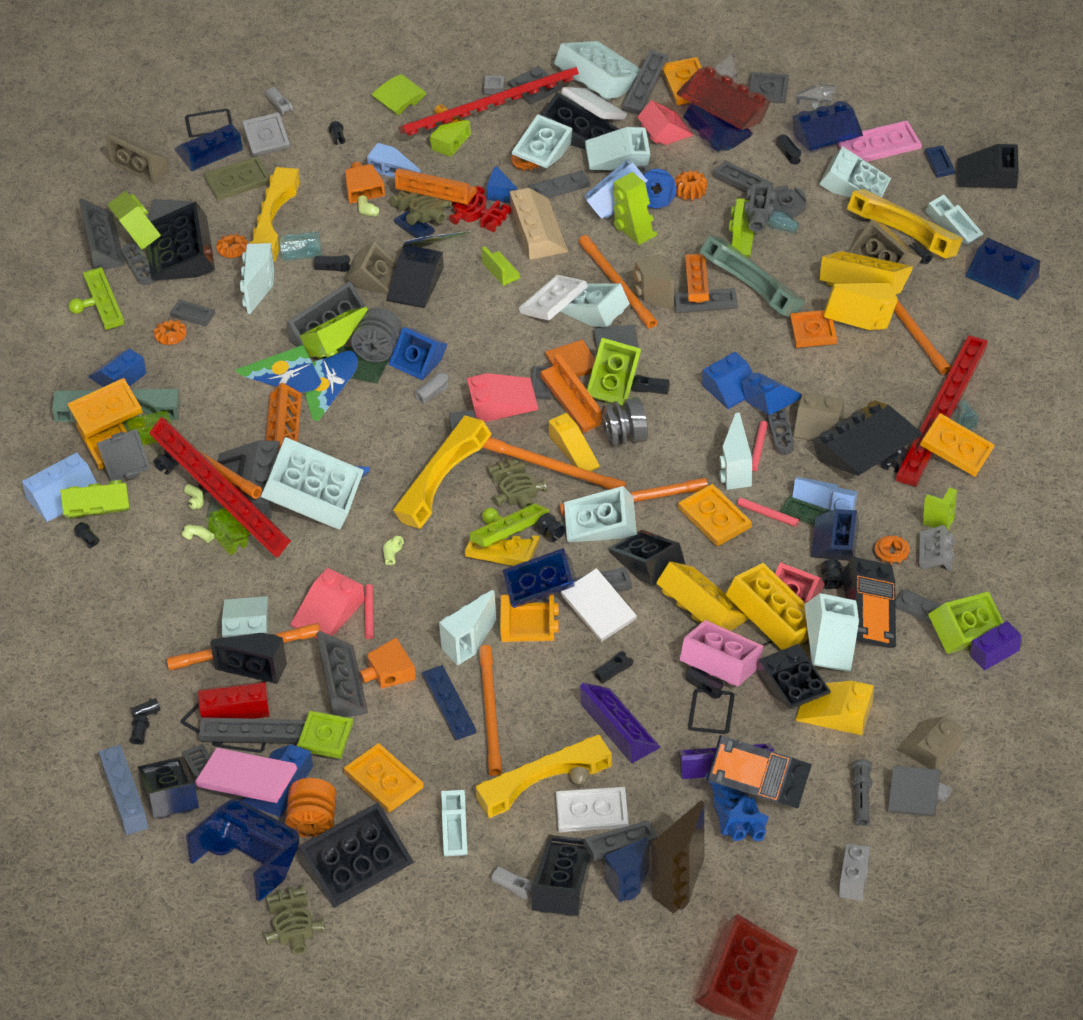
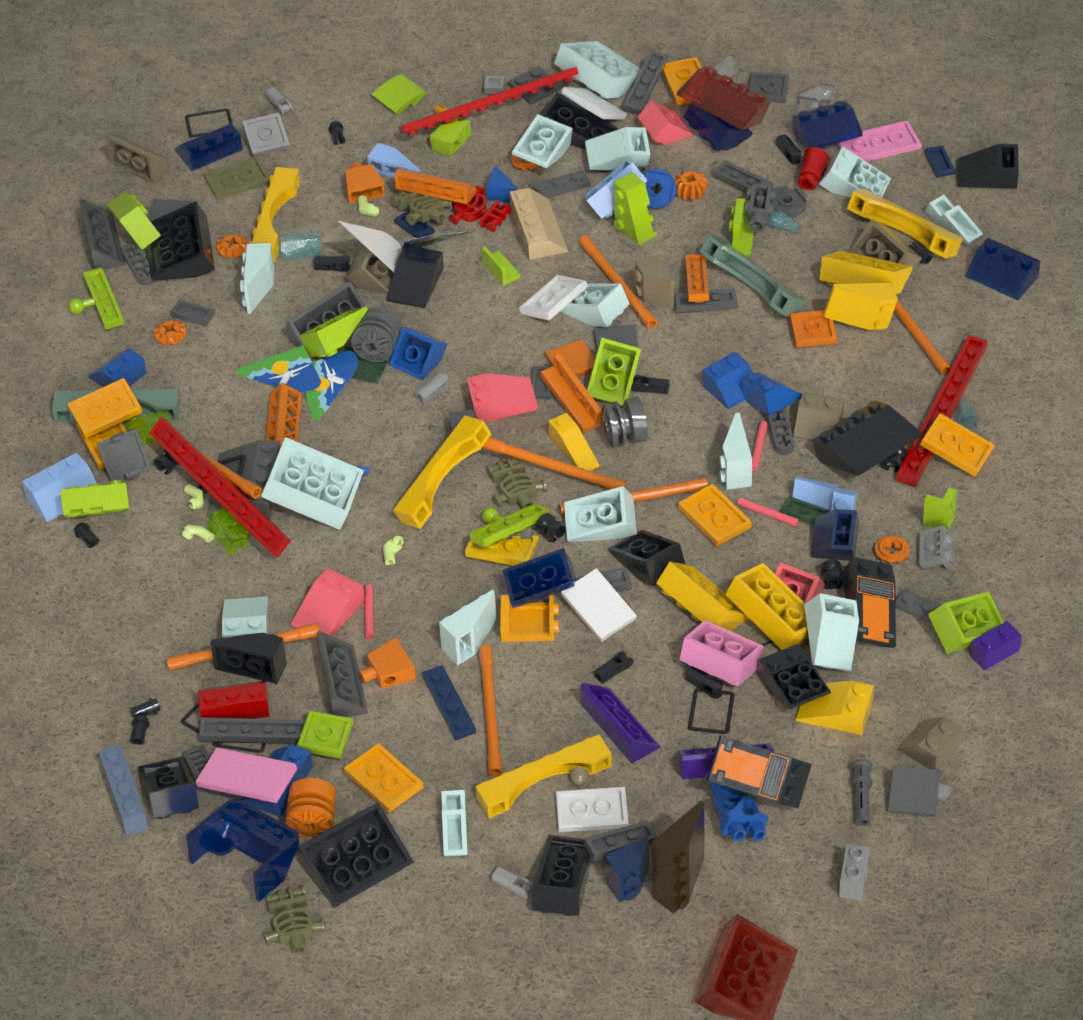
none -> white sticker [339,221,402,272]
none -> red plant [798,147,830,191]

